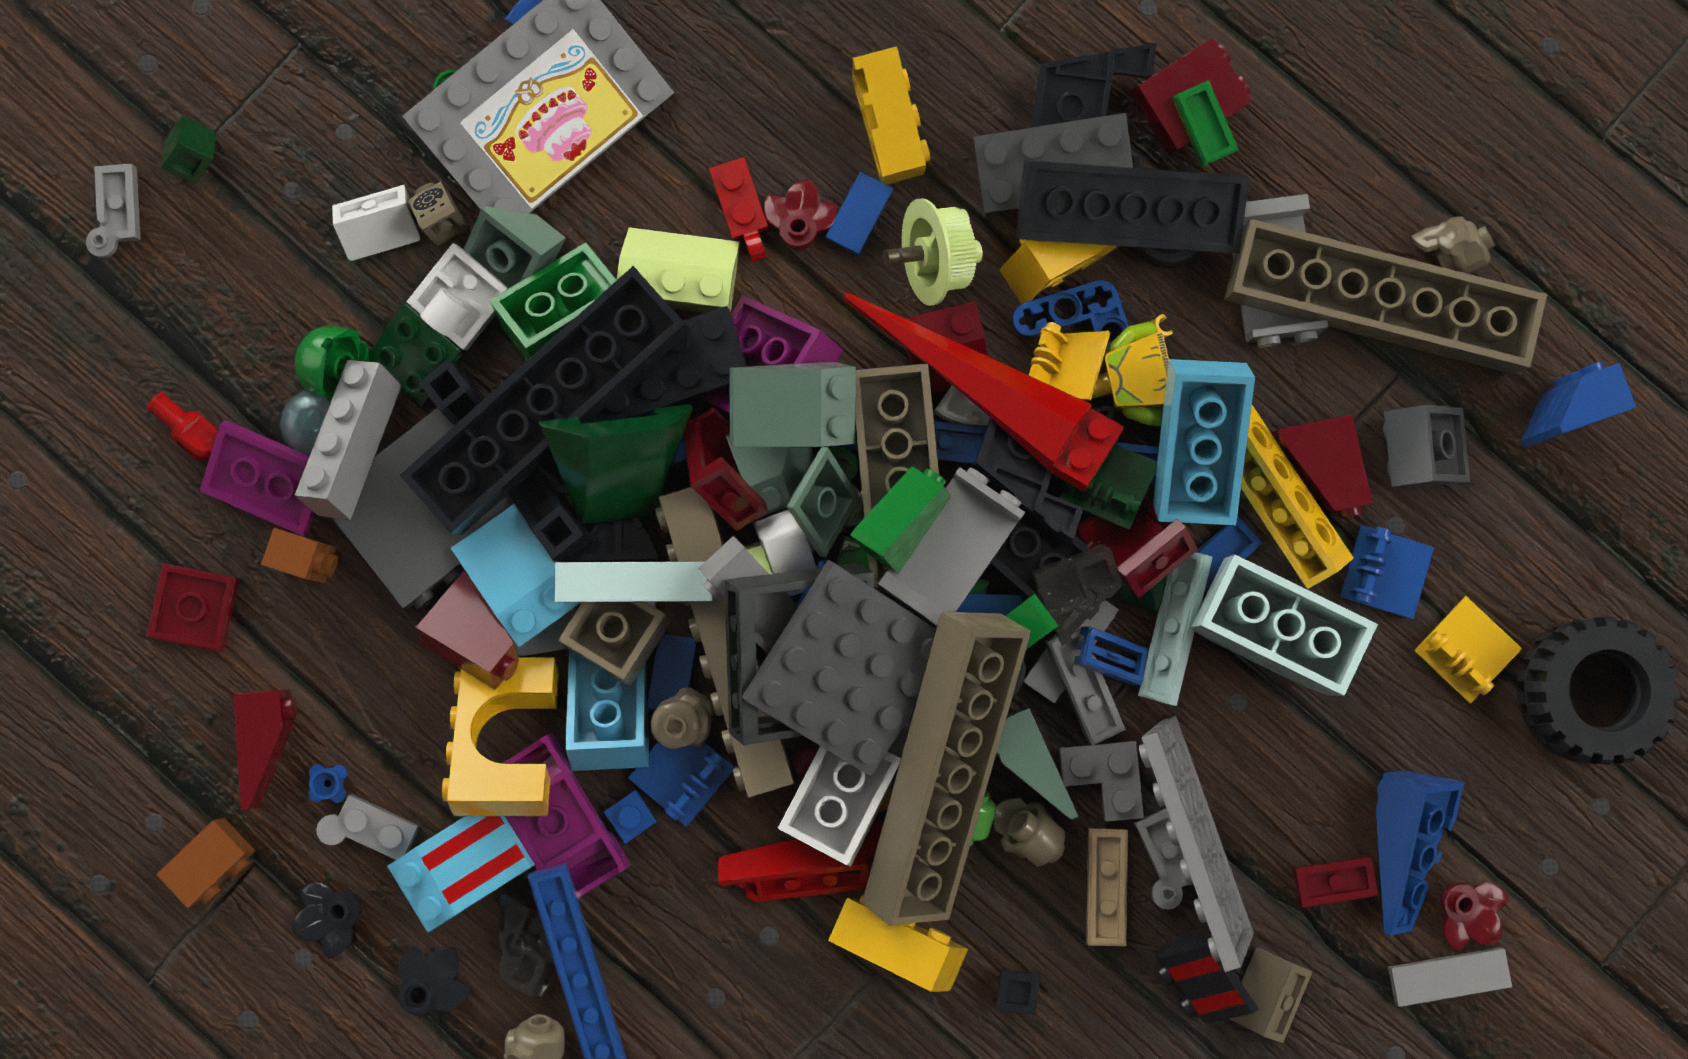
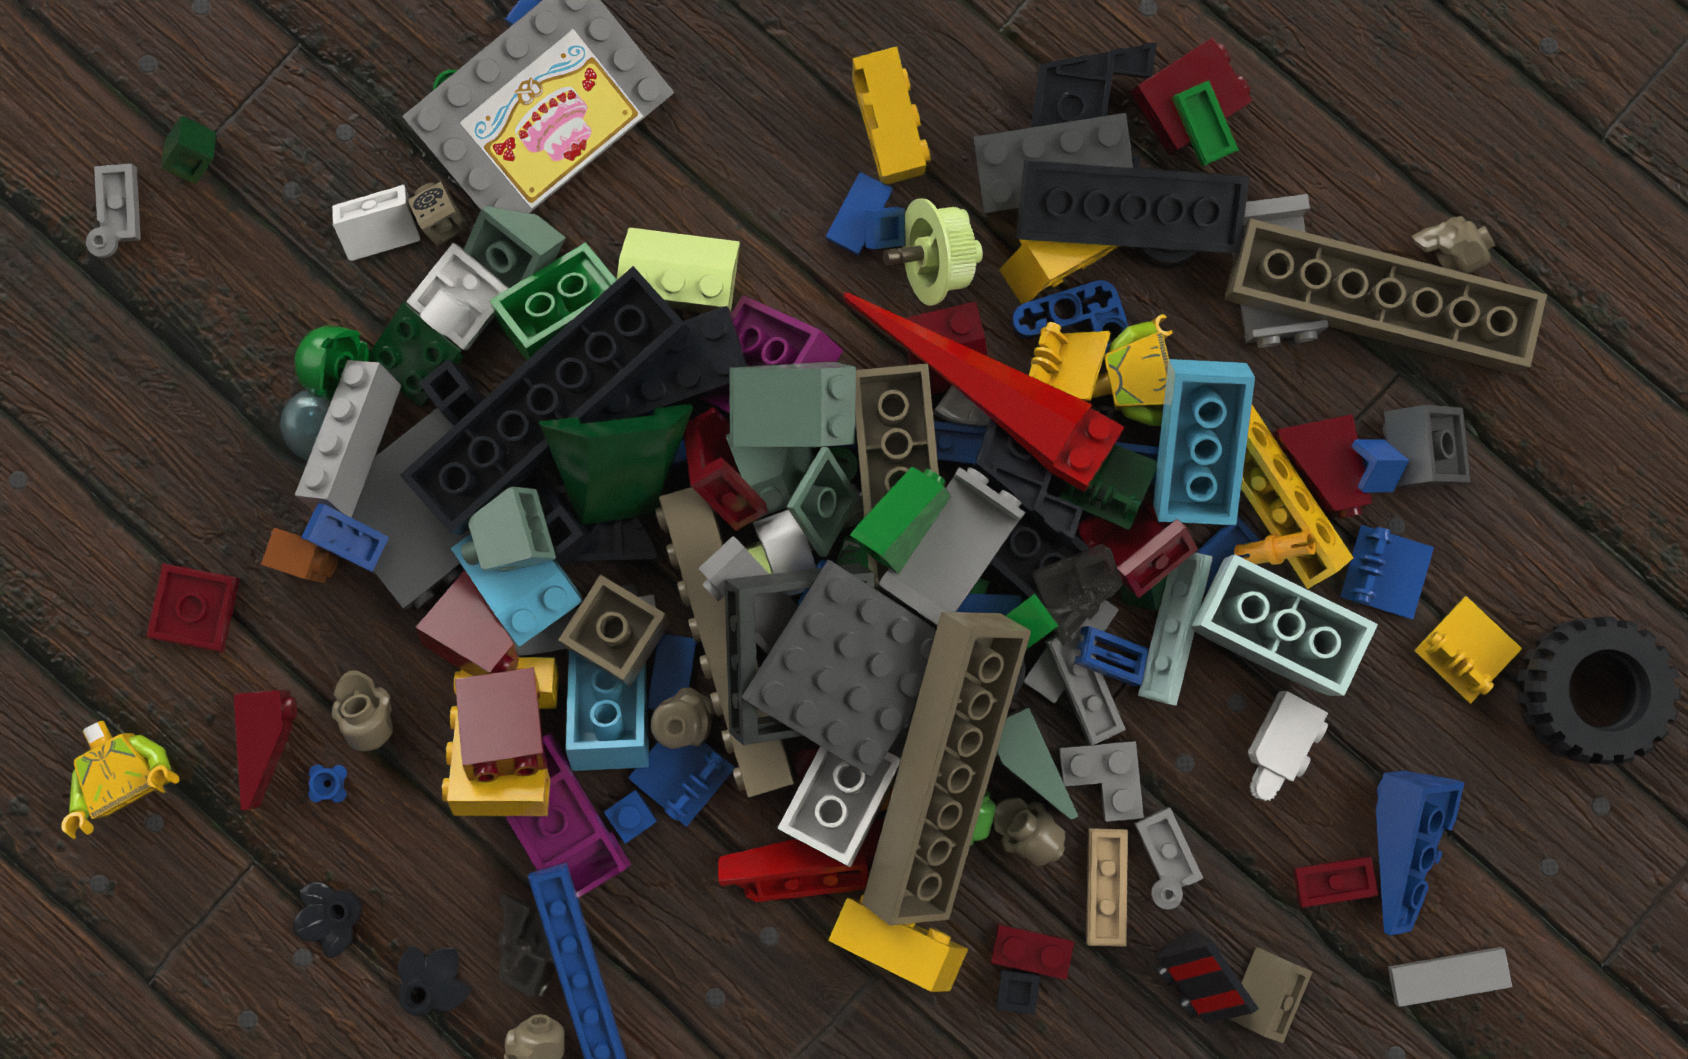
red arm [147,392,218,460] -> none
dark orange brick [156,818,256,908] -> none
magenta plate [200,420,315,536] -> none
light grey hinge [316,794,420,860] -> none
medium azure slope [387,816,535,932] -> none
light aqua tile [555,562,713,602] -> none
red plate [709,157,768,262] -> none
dark red plate [764,180,838,250] -> none
light grey plate [1139,716,1254,972] -> none
dark red plate [1440,882,1509,951] -> none
blue slope [1521,361,1636,448] -> none
none -> torso [61,721,179,840]
none -> blue tile [301,503,389,572]
none -> dark tan head [331,670,393,752]
none -> panel [455,667,548,783]
none -> sand green torso [461,486,556,572]
none -> blue plate [865,207,905,249]
none -> dark red plate [990,923,1074,980]
none -> light orange pin [1234,530,1316,565]
none -> white hinge [1248,691,1328,801]
none -> blue panel [1351,439,1409,493]

